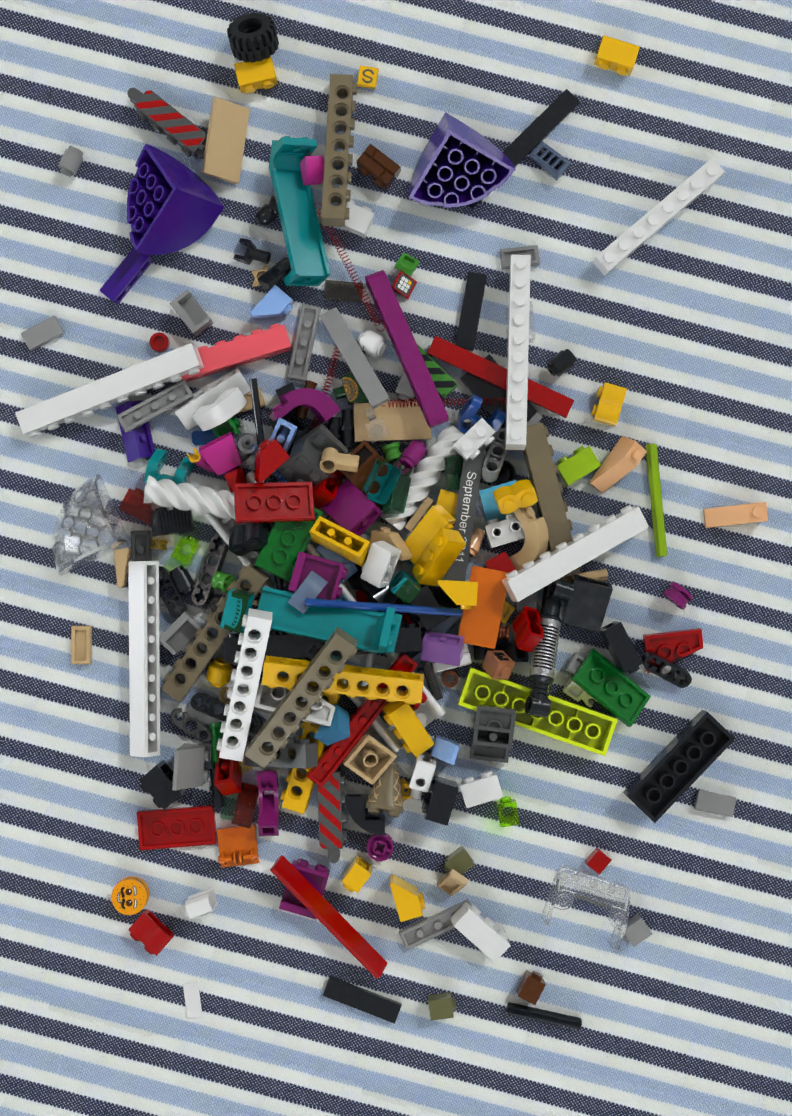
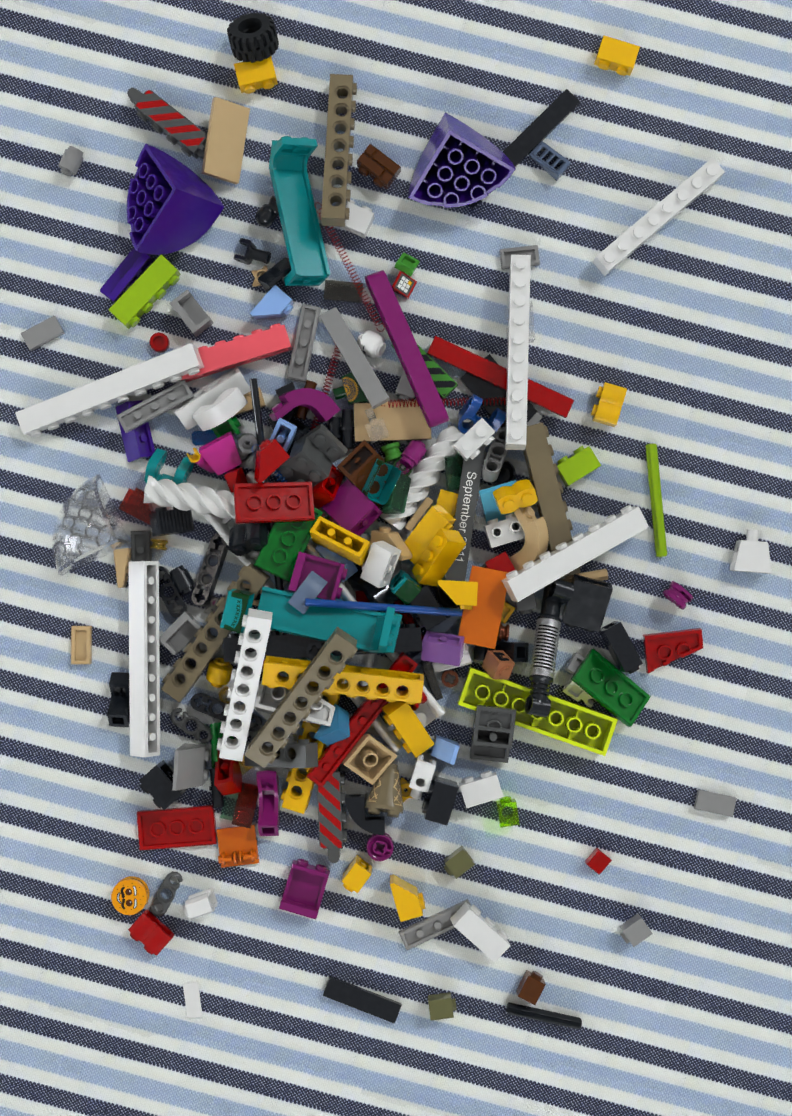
clear neon green brick [171,535,201,566] -> none
bright green wheel [212,571,236,593] -> none
red tile [270,855,388,979] -> none
dark pink brick [299,156,324,186] -> none
tan piece [319,447,360,473] -> none
yellow tile [357,66,379,89] -> none
tan tile [437,869,469,896] -> none
black tile [455,272,487,351] -> none
light nougat cone [469,528,485,557] -> none
red brick [512,606,544,653] -> none
clear windscreen [541,865,631,950] -> none
black brick [547,349,576,377] -> none
light nougat slope [589,436,647,493] -> none
black brick [623,710,735,823] -> none
black beam [641,651,692,688] -> none
light nougat slope [703,502,768,528] -> none
none -> black brick [107,672,130,727]
none -> lime brick [108,254,181,329]
none -> dark grey piece [150,871,183,916]
none -> white torso [729,529,771,573]

